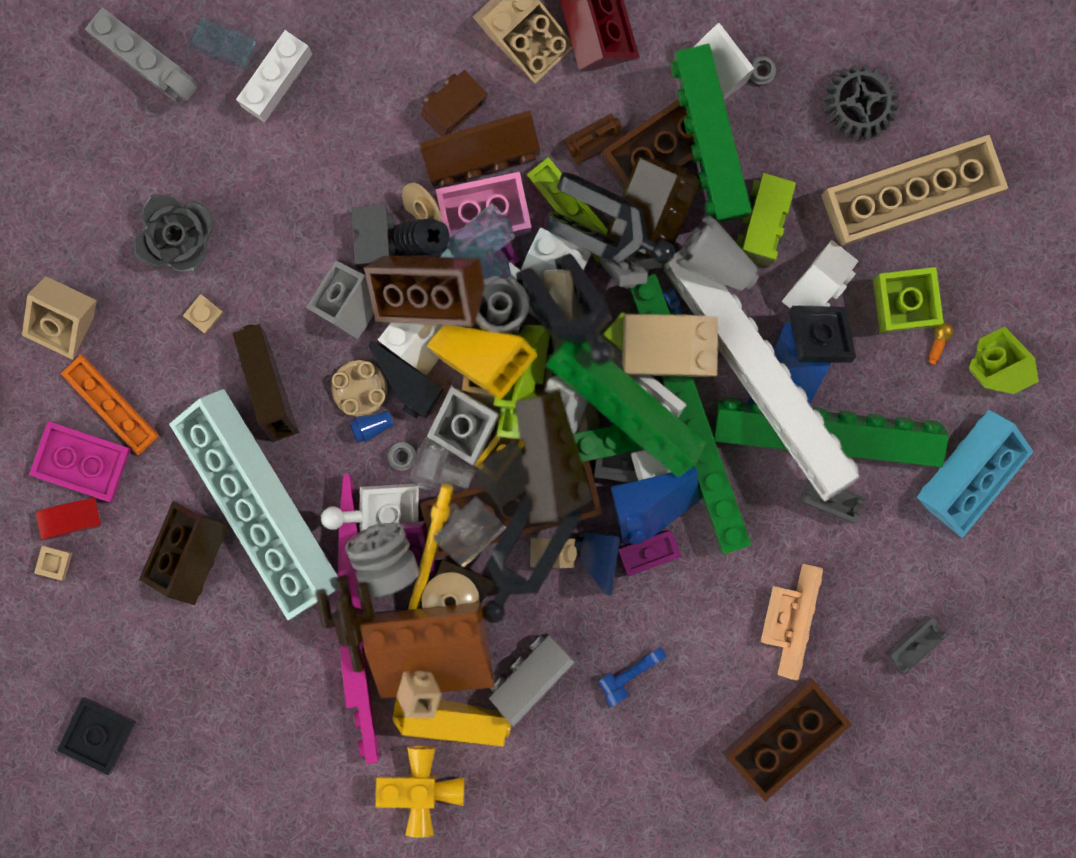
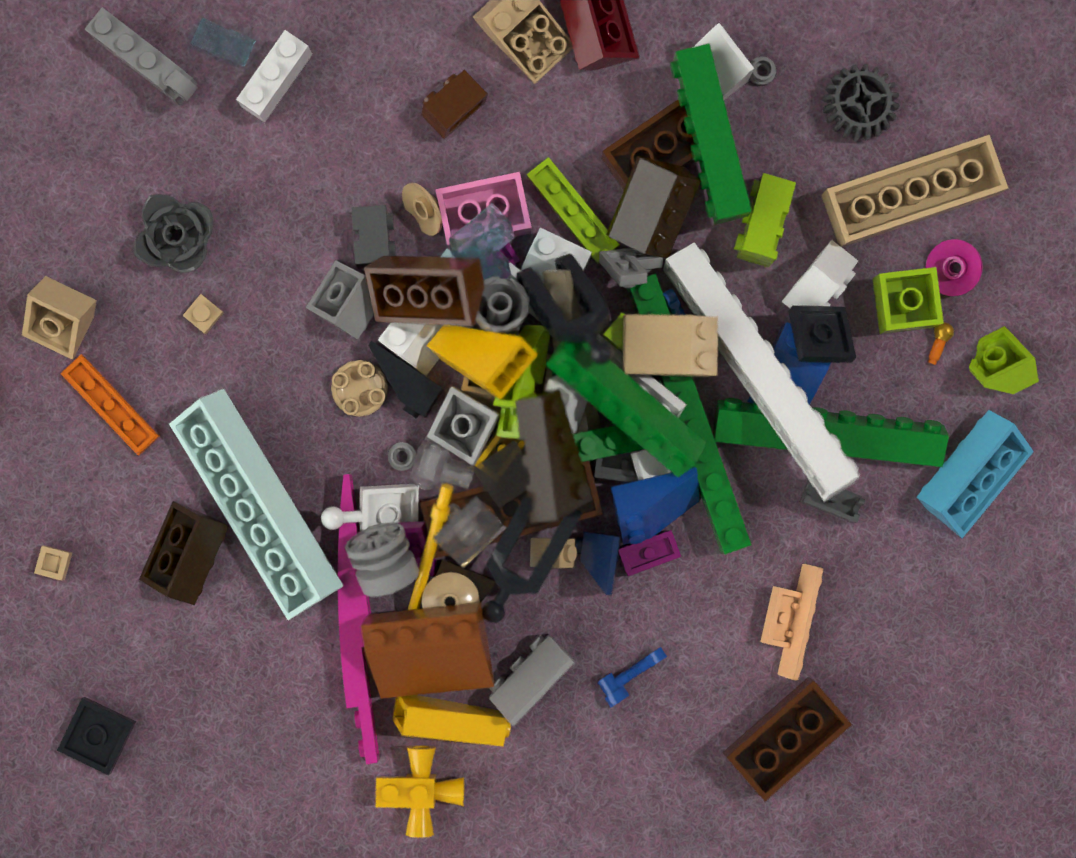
dark pink plate [29,421,131,502] -> none
red slope [35,498,101,540] -> none
dark brown slope [232,324,299,442] -> none
dark brown plant [315,576,375,673] -> none
blue cone [349,410,394,443] -> none
black piece [393,218,450,256] -> none
tan brick [397,671,441,718] -> none
reddish brown slope [419,110,540,189] -> none
black piece [543,172,675,264] -> none
reddish brown hinge [563,113,625,165] -> none
light grey cone [676,215,759,291] -> none
dark grey hinge [884,616,948,675] -> none
none -> dark pink dish [926,239,983,296]

